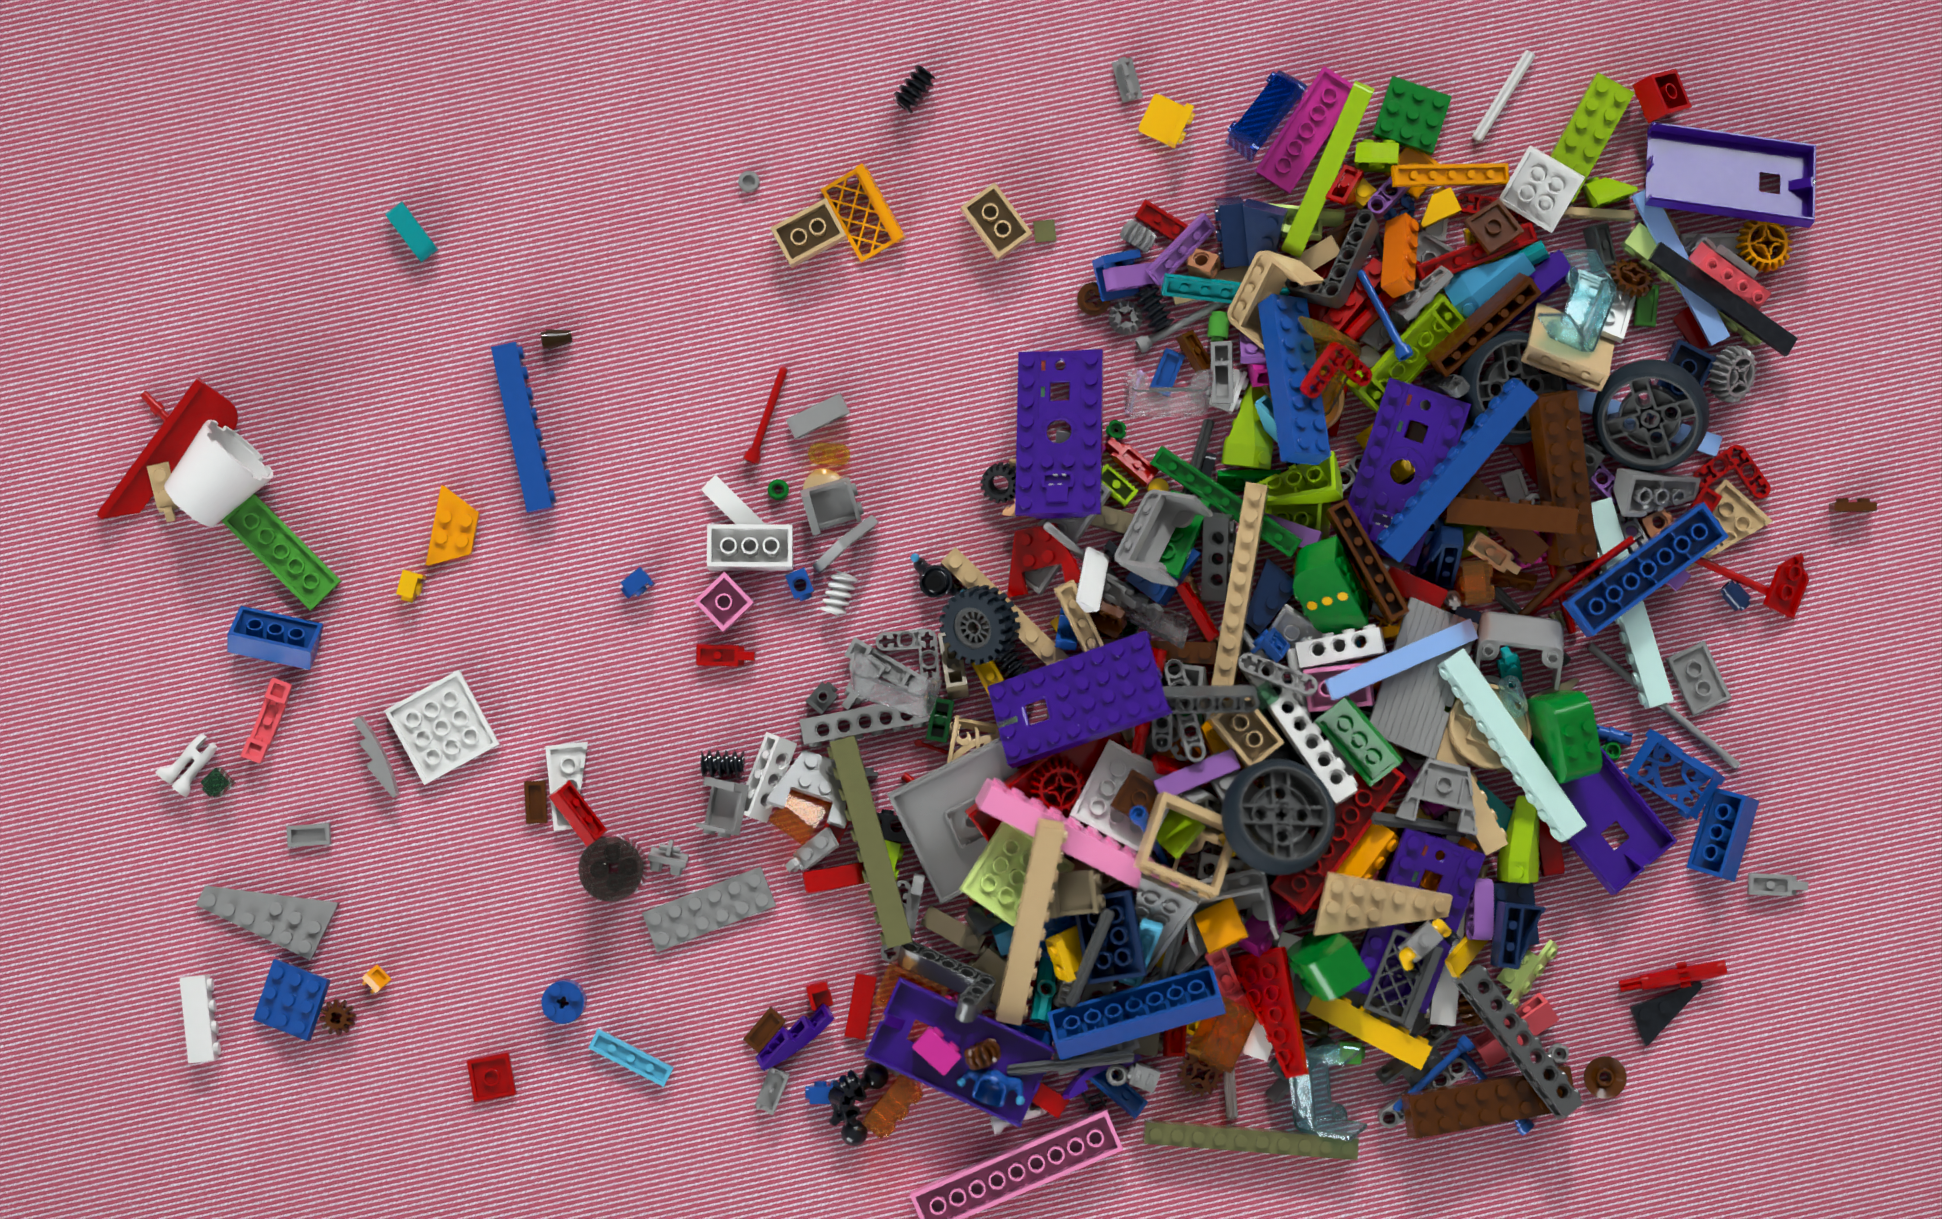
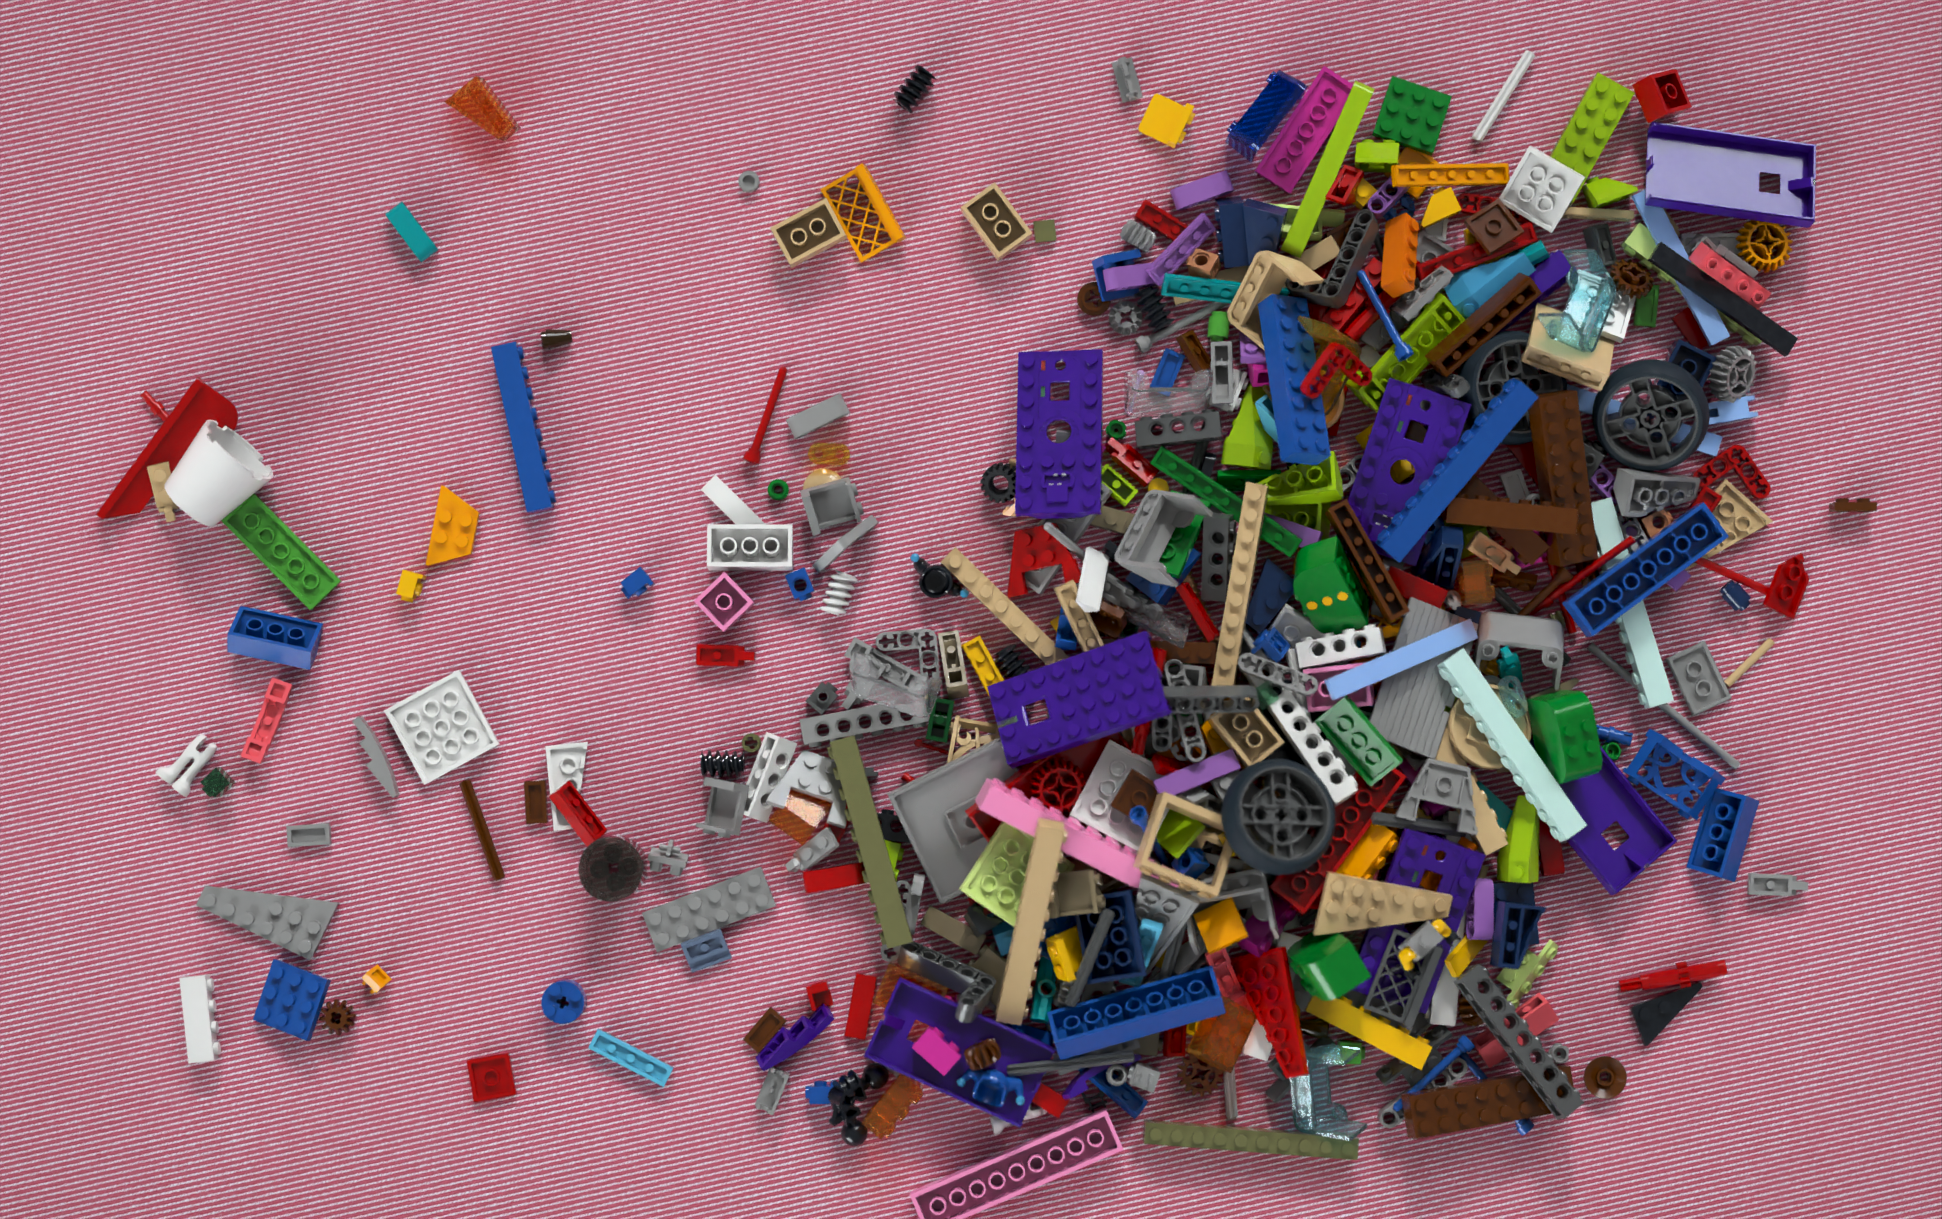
black wheel [939,585,1020,665] -> none
none -> clear orange wedge [444,76,521,141]
none -> reddish brown axle [459,780,505,881]
none -> sand blue plate [681,928,732,973]
none -> olive bush [742,733,761,752]
none -> dark grey brick [1134,409,1223,450]
none -> medium lavender beam [1170,170,1234,211]
none -> blue brick [1171,847,1210,880]
none -> light orange tile [1479,657,1500,677]
none -> light blue piece [1708,395,1758,426]
none -> tan bar [1724,638,1775,688]

